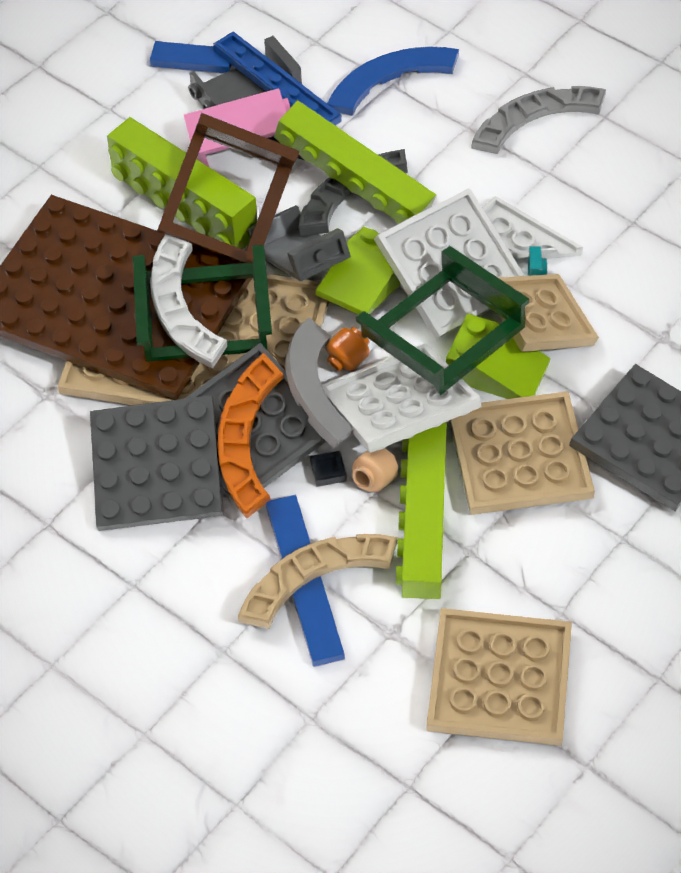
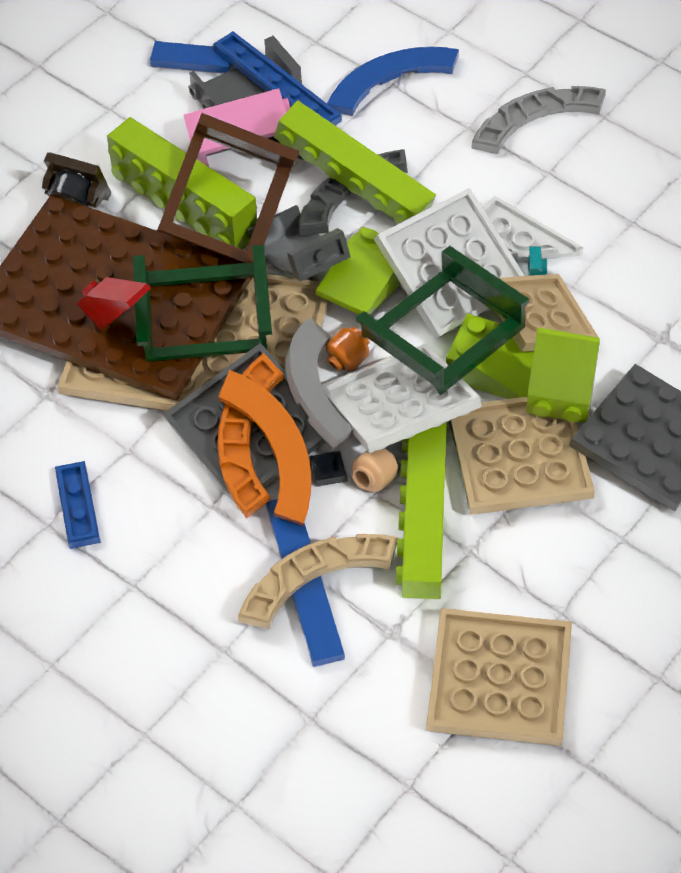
dark grey plate [90,395,223,531] -> none
white tile [150,234,227,369] -> none
none -> dark brown piece [41,152,112,208]
none -> blue tile [54,461,101,549]
none -> red slope [76,277,151,330]
none -> orange tile [218,370,311,527]
none -> lime slope [526,327,600,423]

